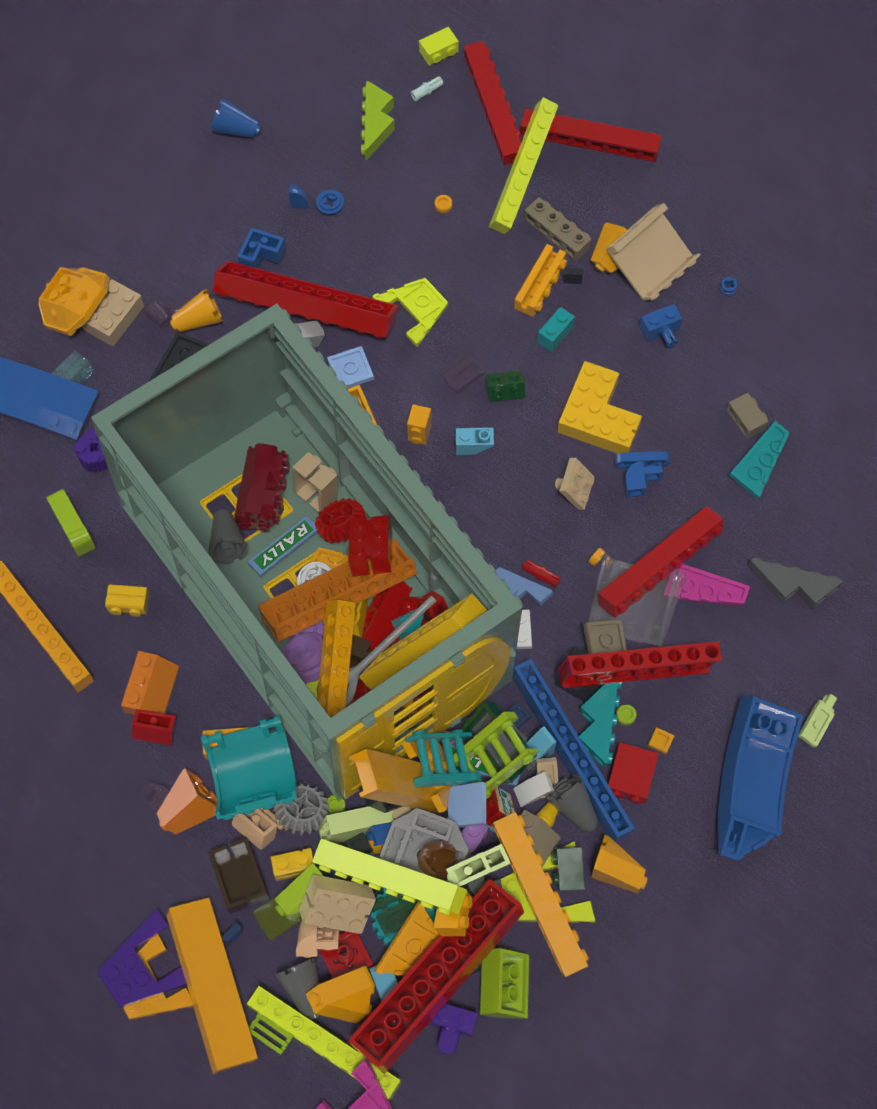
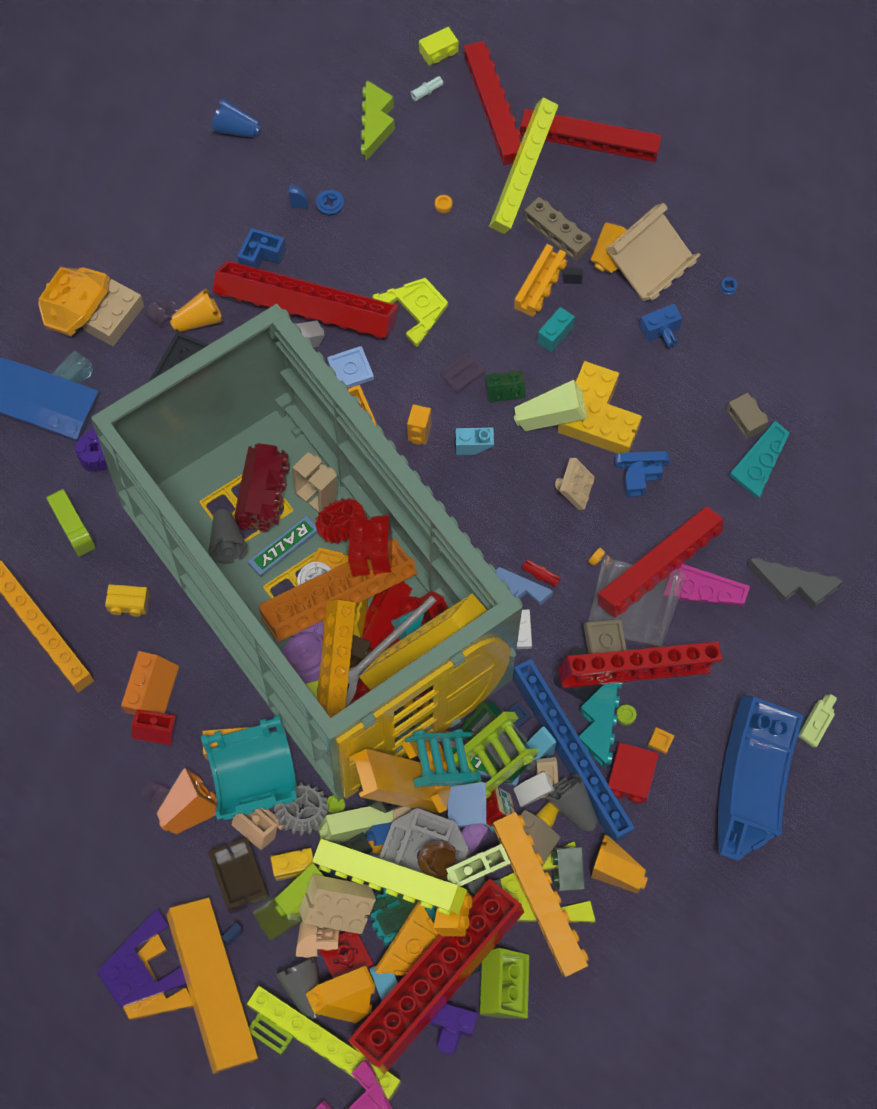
none -> yellowish green slope [514,380,588,431]

